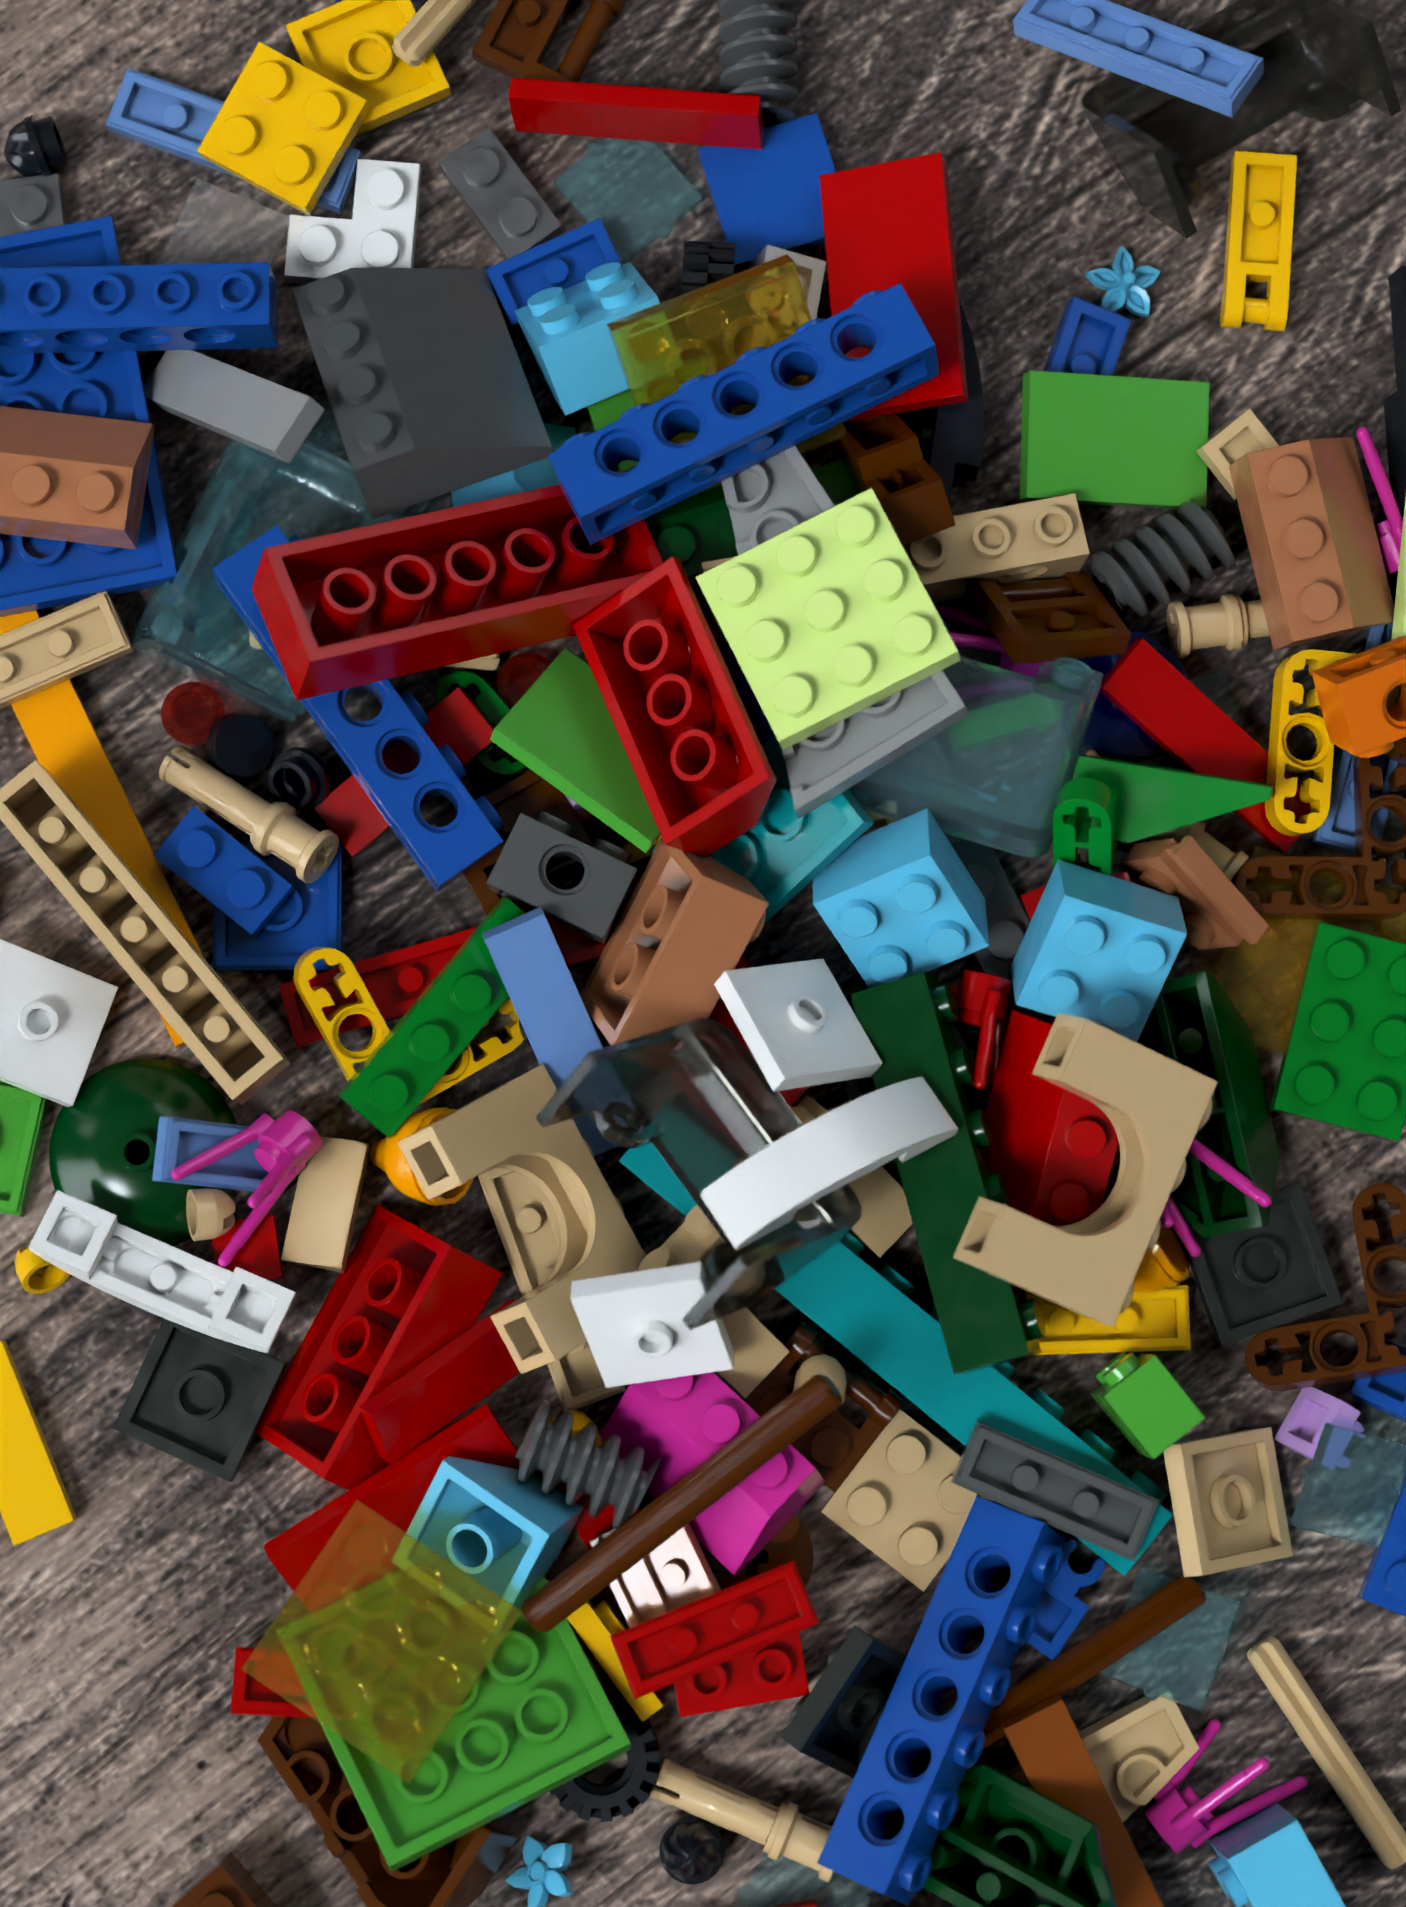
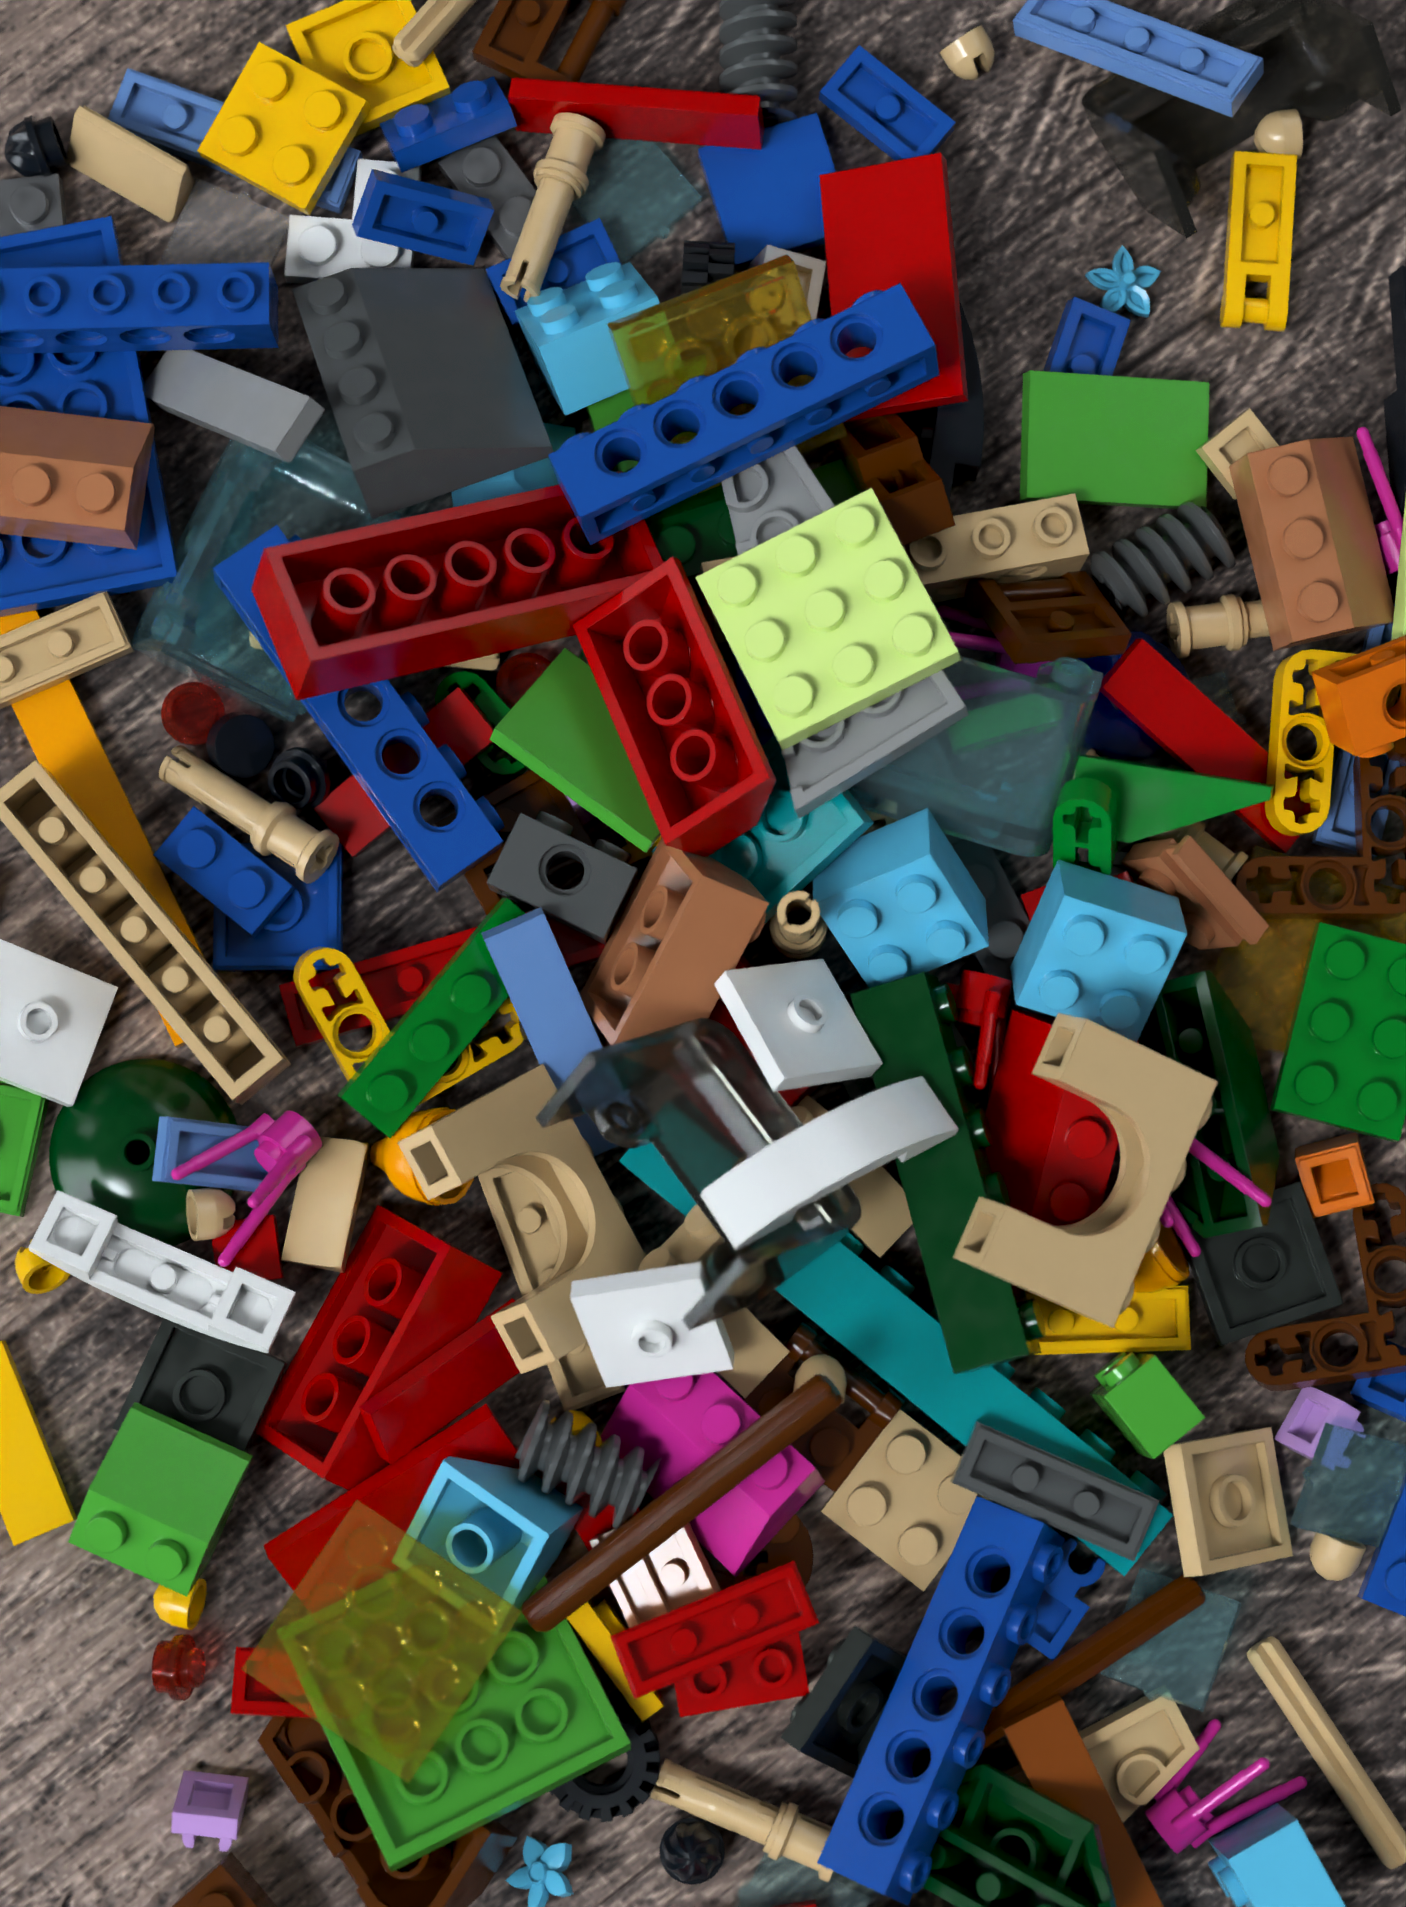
none -> tan slope [68,105,196,223]
none -> bright green slope [68,1402,253,1597]
none -> clear red plate [152,1634,205,1701]
none -> yellow hinge [153,1578,207,1630]
none -> lavender tile [171,1770,249,1852]
none -> blue plate [352,169,494,266]
none -> blue plate [380,76,517,173]
none -> tan pin [500,112,606,302]
none -> tan pin [769,891,827,960]
none -> blue plate [819,45,956,161]
none -> tan hinge [940,25,994,80]
none -> tan hinge [1254,109,1303,159]
none -> orange slope [1295,1132,1375,1218]
none -> tan hinge [1310,1526,1366,1581]

